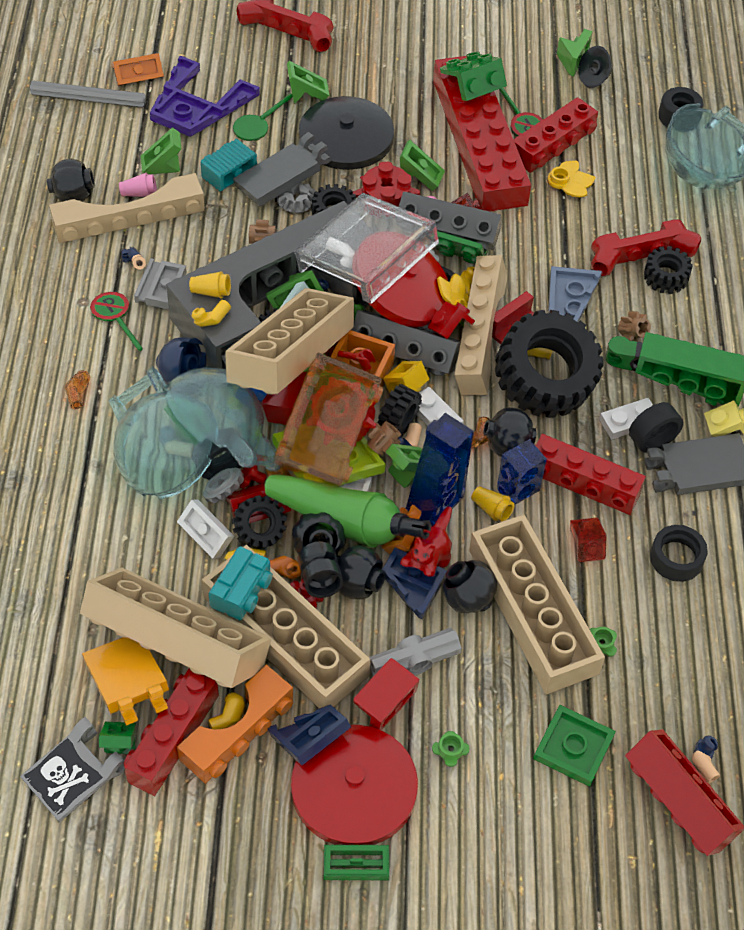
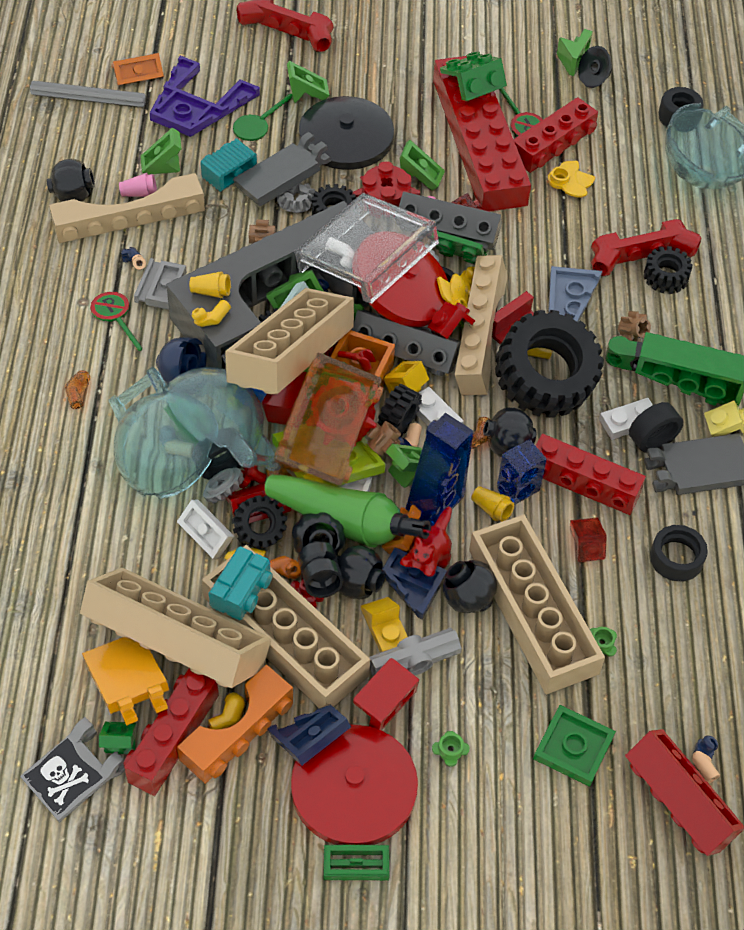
none -> yellow slope [360,597,408,653]

